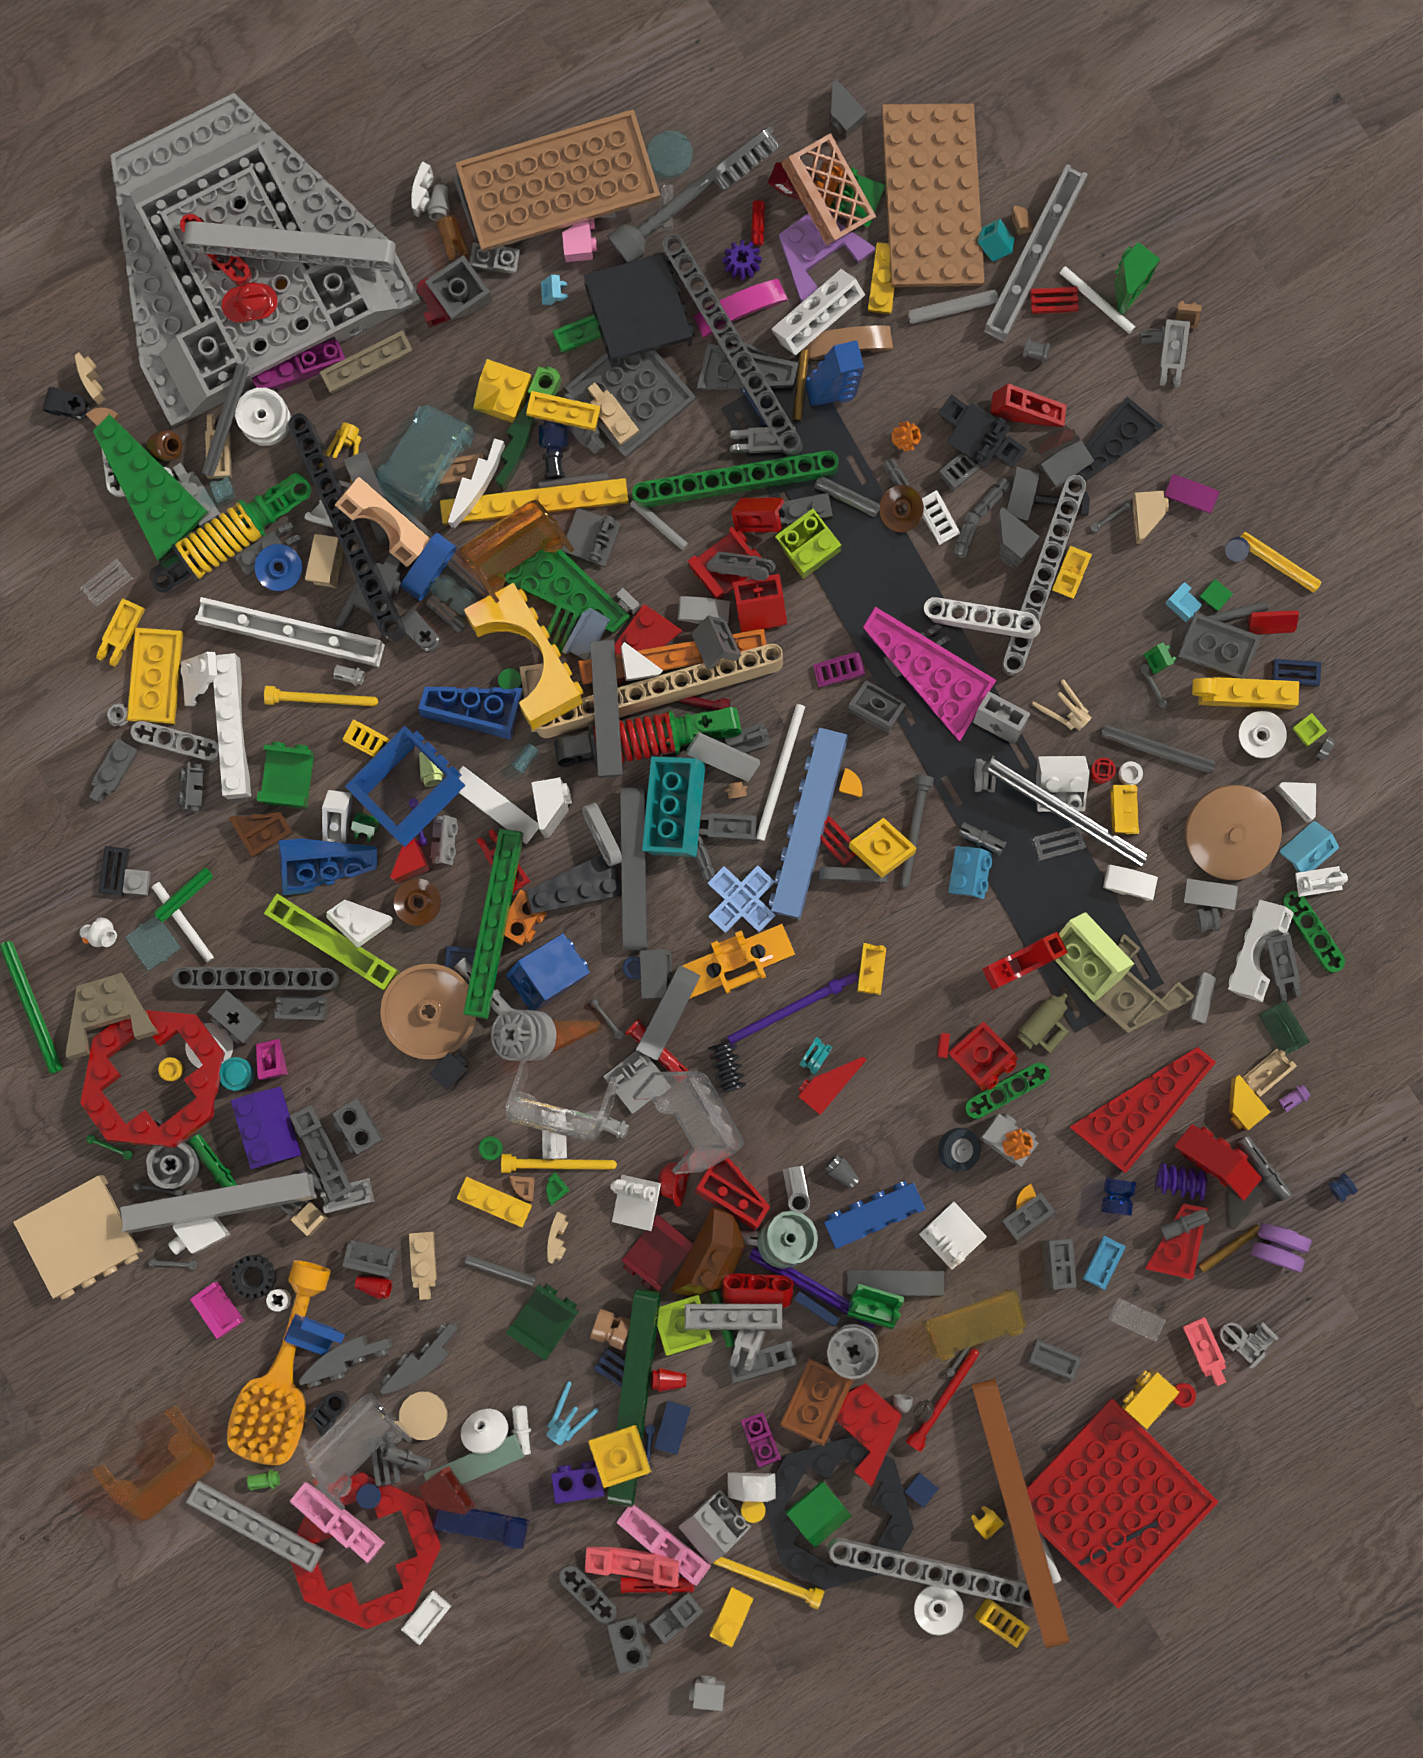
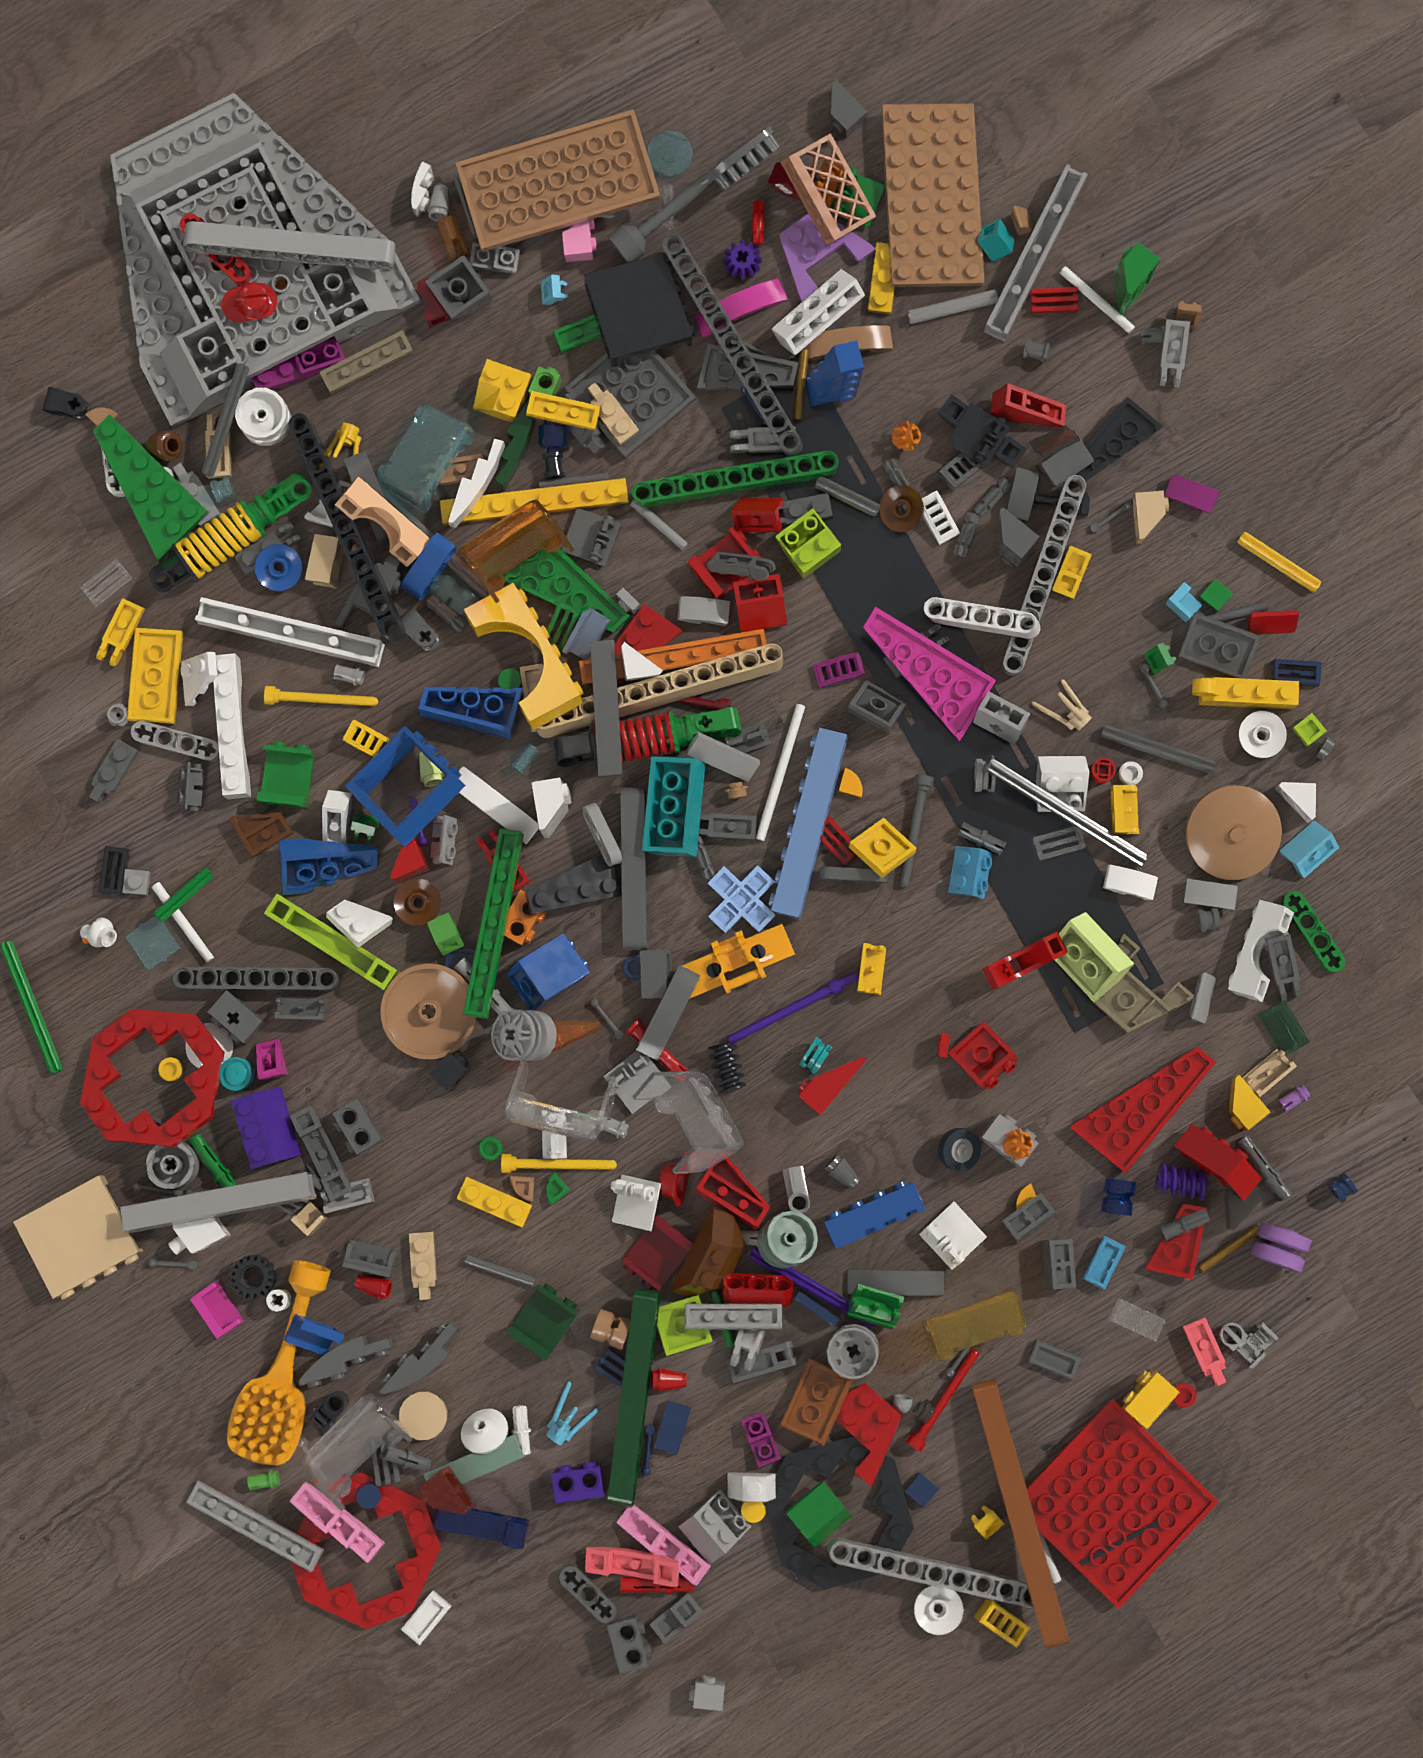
dark tan wing [66,973,158,1060] -> none
tan slope [75,352,105,405] -> none
green hinge [86,1134,133,1160] -> none
clear orange windscreen [91,1406,215,1521] -> none
tan slope [547,1212,569,1264] -> none
yellow plate [589,1425,651,1488] -> none
dark grey panel [692,616,741,669] -> none
yellow slope [710,1587,753,1647] -> none
yellow piece [713,1557,825,1610] -> none
green beam [965,1063,1050,1119] -> none
olive piece [1016,993,1069,1053] -> none
dark blue tile [1225,537,1250,562] -> none
white hinge [1295,866,1348,897] -> none
none -> bright green brick [427,912,465,956]

